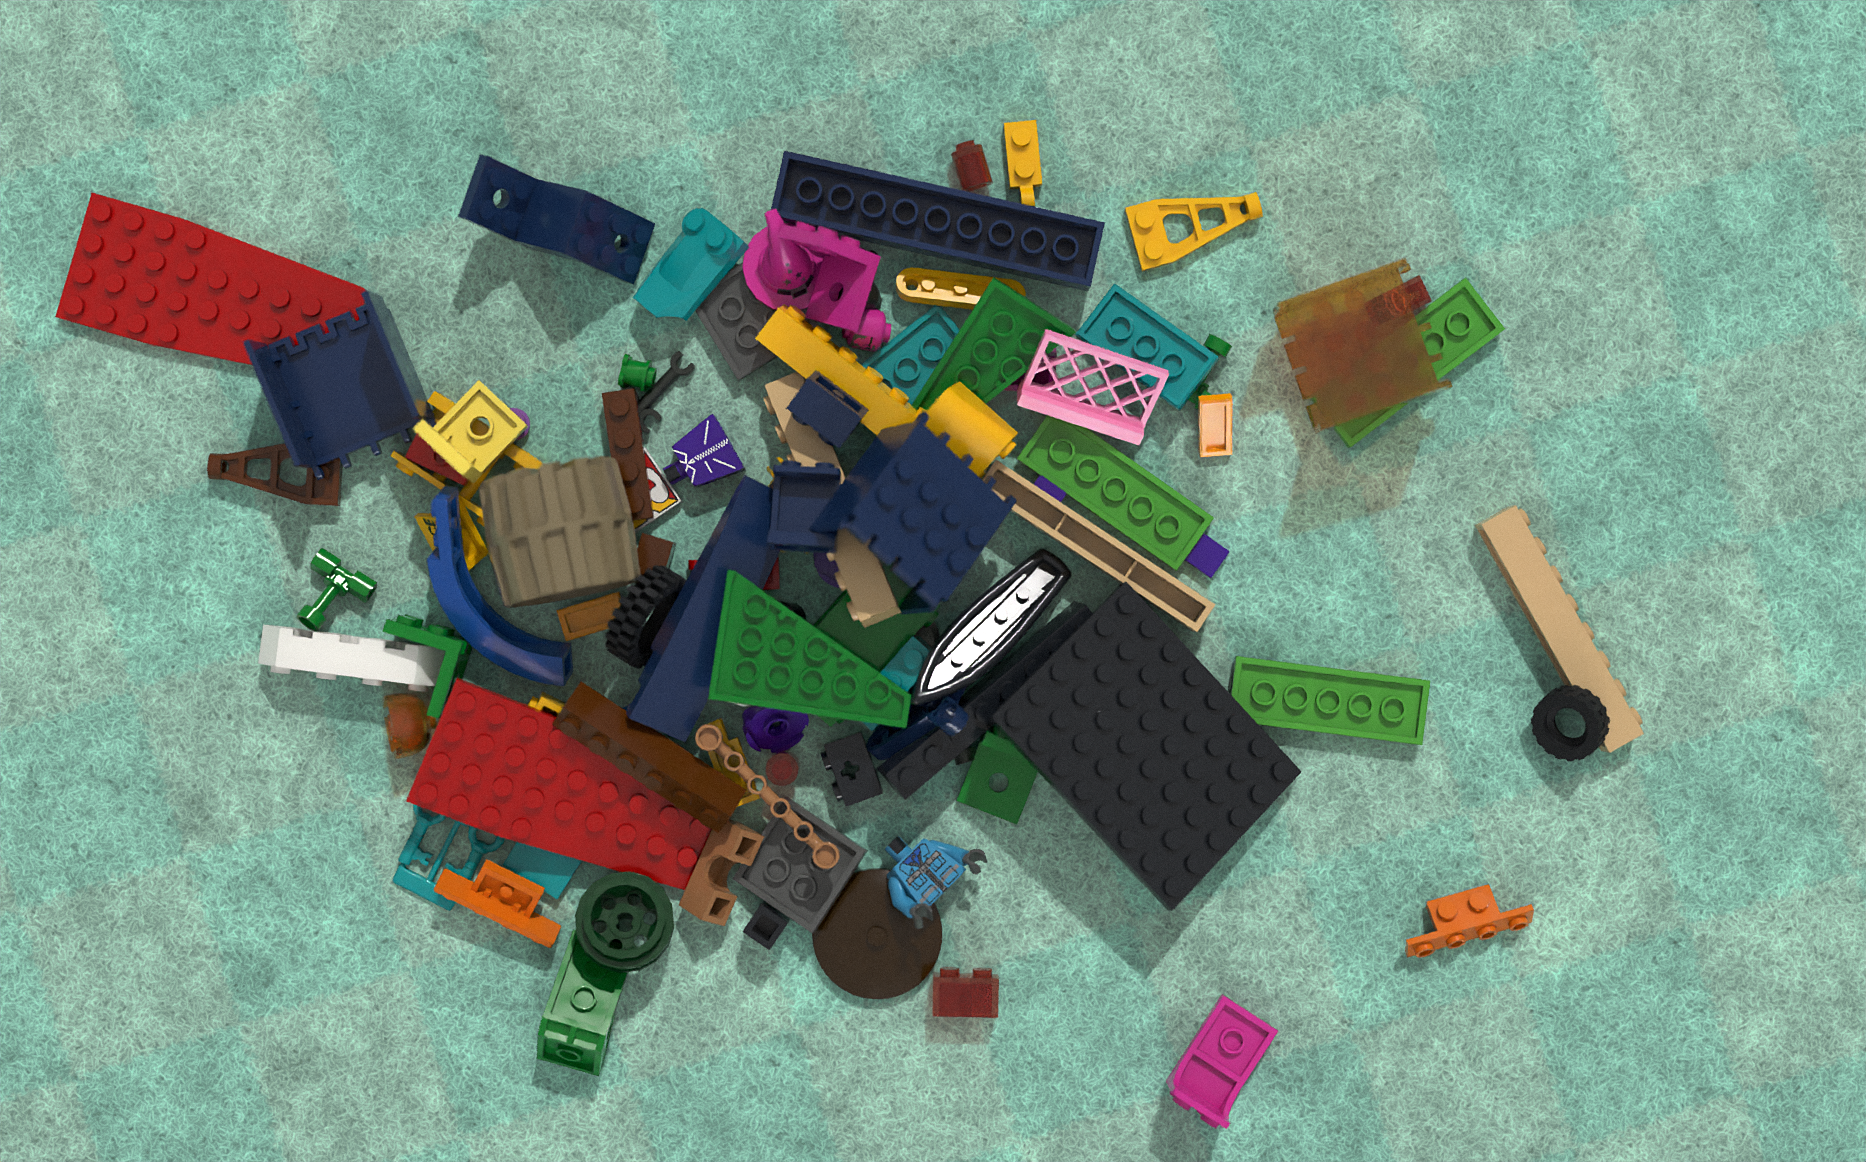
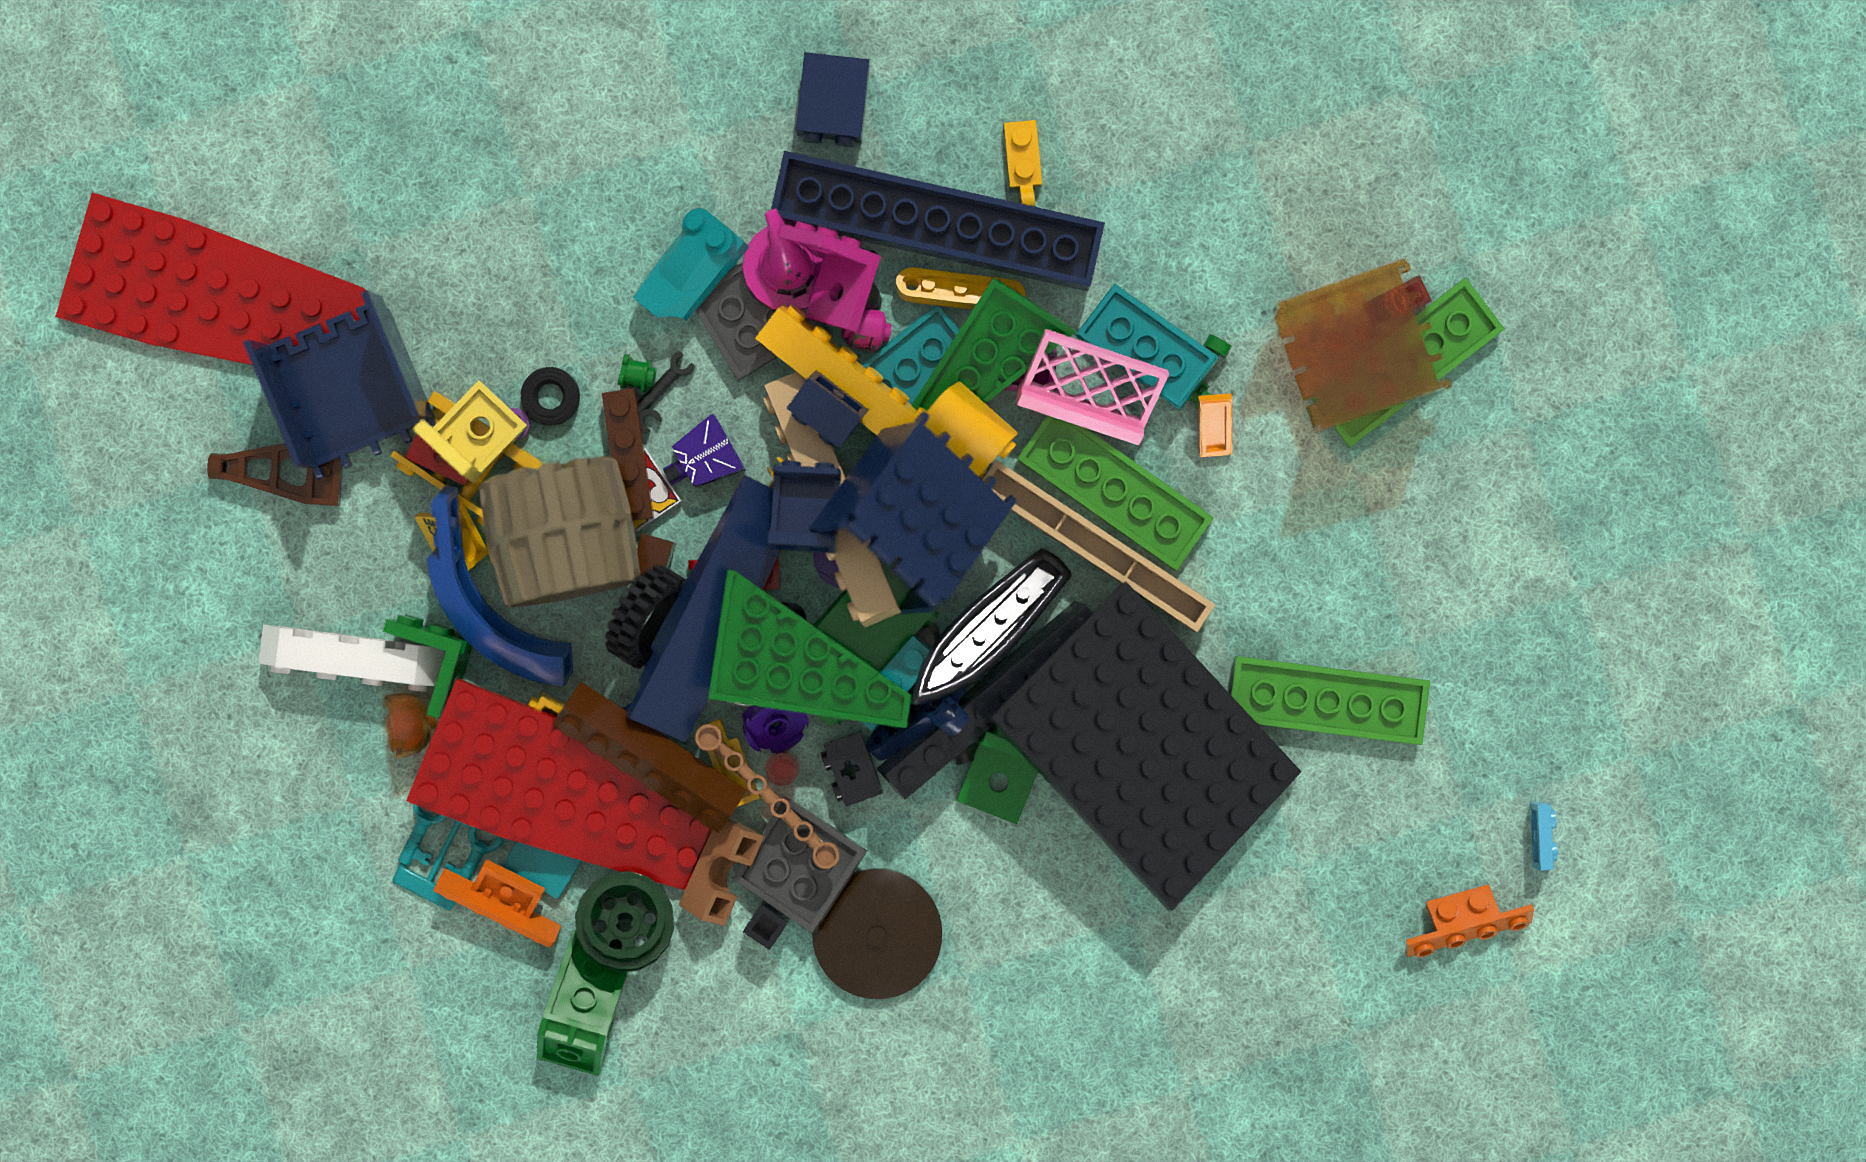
green bar [296,548,377,631] -> none
dark blue bracket [458,154,655,285] -> none
light orange tile [556,592,621,641] -> none
torso [884,836,988,929] -> none
clear red brick [932,967,999,1018] -> none
clear red brick [951,140,993,192] -> none
dark purple tile [1034,476,1066,502] -> none
yellow plate [1125,192,1263,271] -> none
dark pink bracket [1166,994,1278,1129] -> none
dark purple tile [1185,533,1230,578] -> none
tan brick [1475,505,1644,753] -> none
black tyre [1531,685,1610,761] -> none
none -> black tyre [521,367,580,426]
none -> dark blue brick [796,52,870,147]
none -> medium azure plate [1530,802,1558,870]

